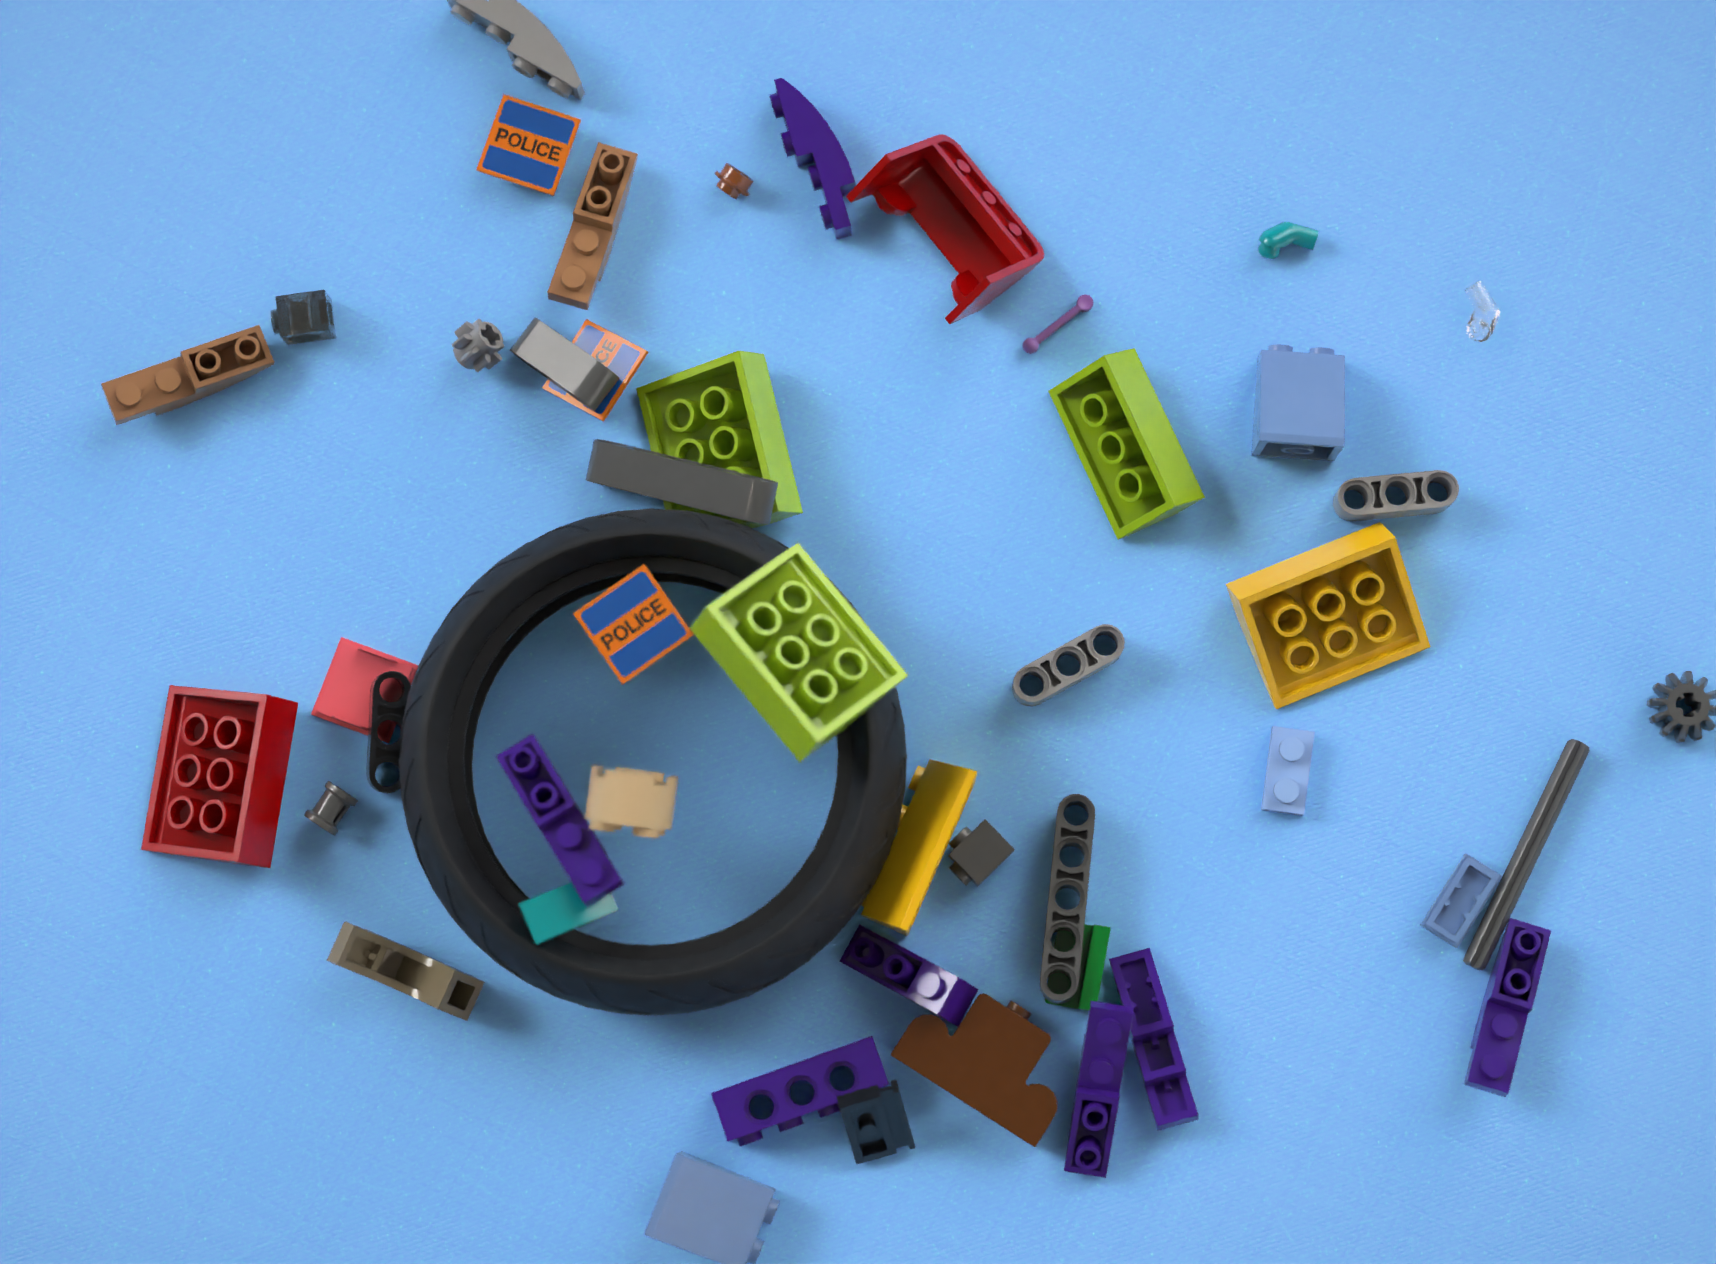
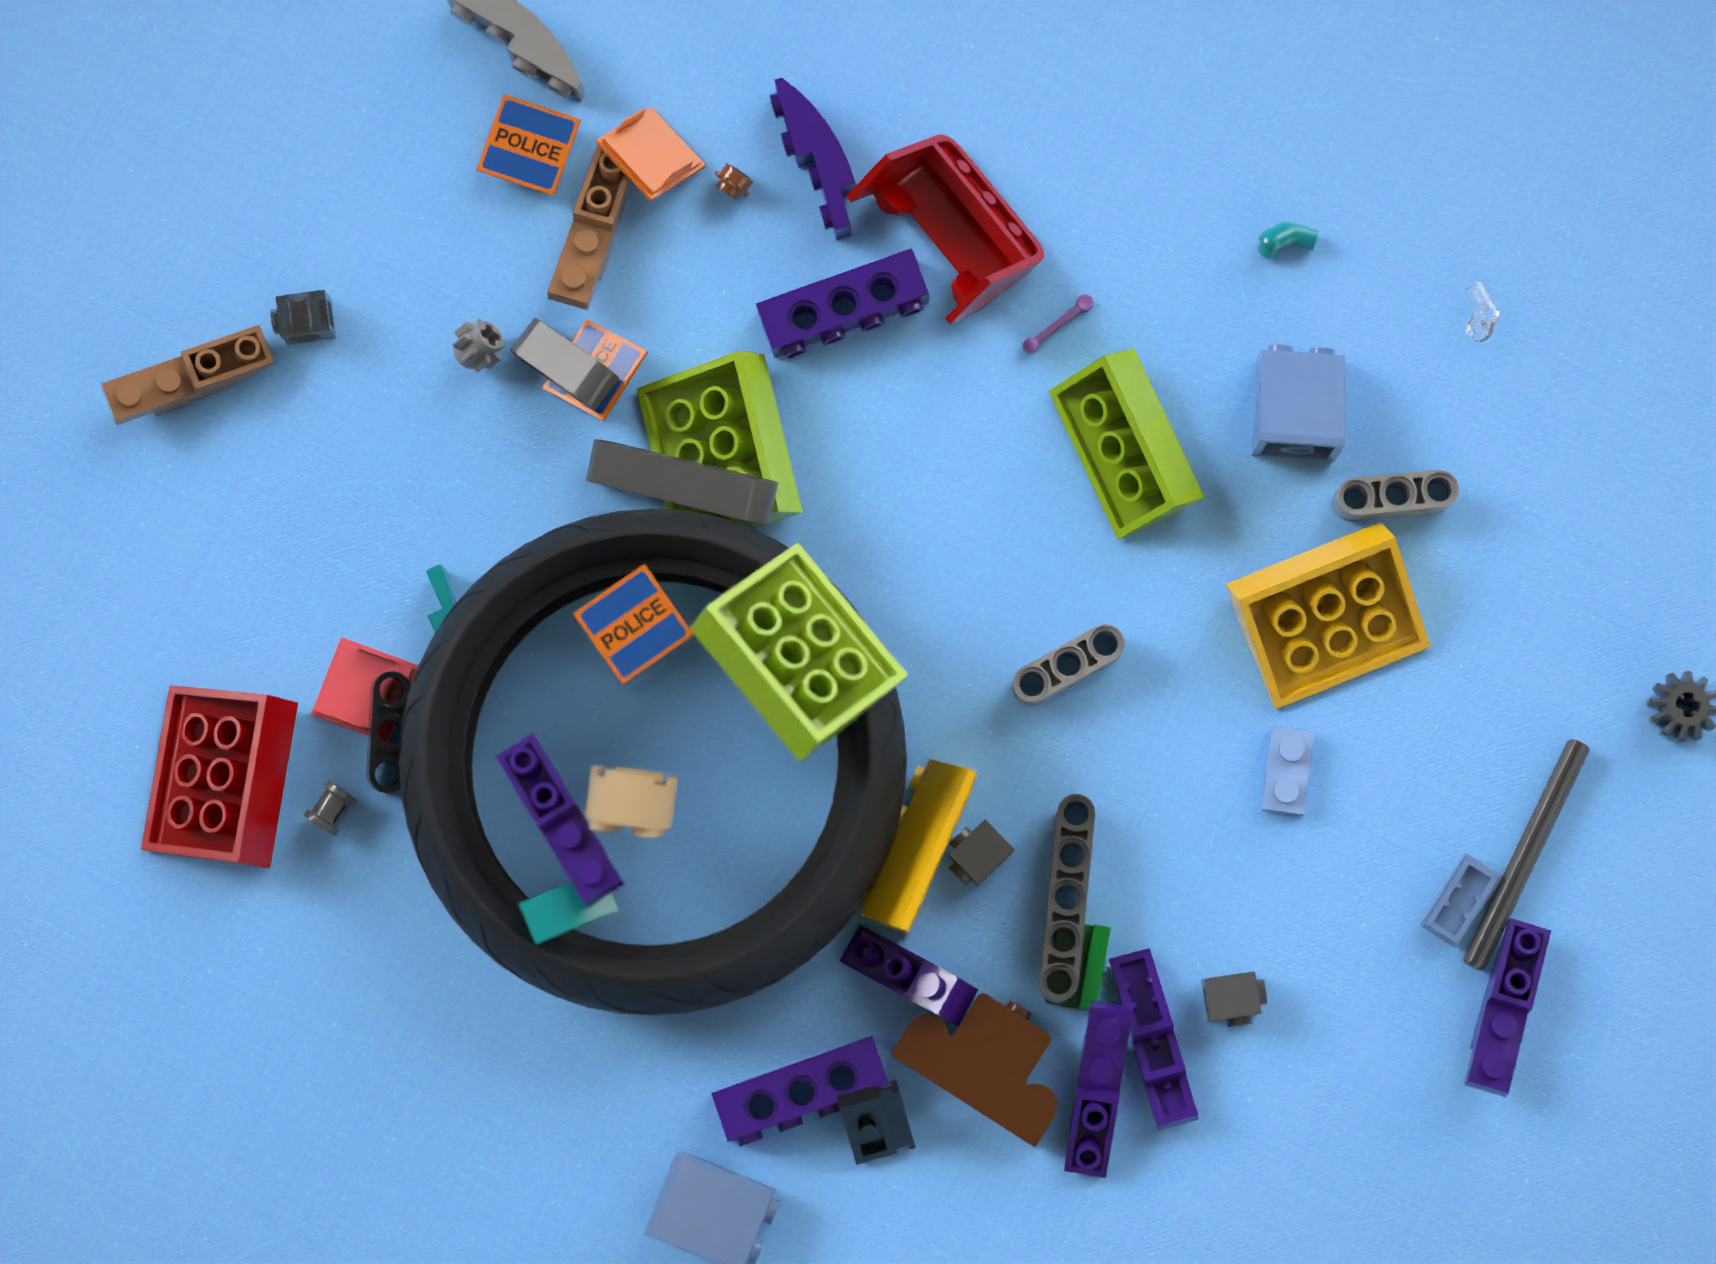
dark tan arch [327,921,485,1021] -> none
none -> teal slope [425,564,456,633]
none -> piece [595,106,706,202]
none -> dark purple brick [756,248,929,359]
none -> dark grey brick [1201,971,1267,1027]

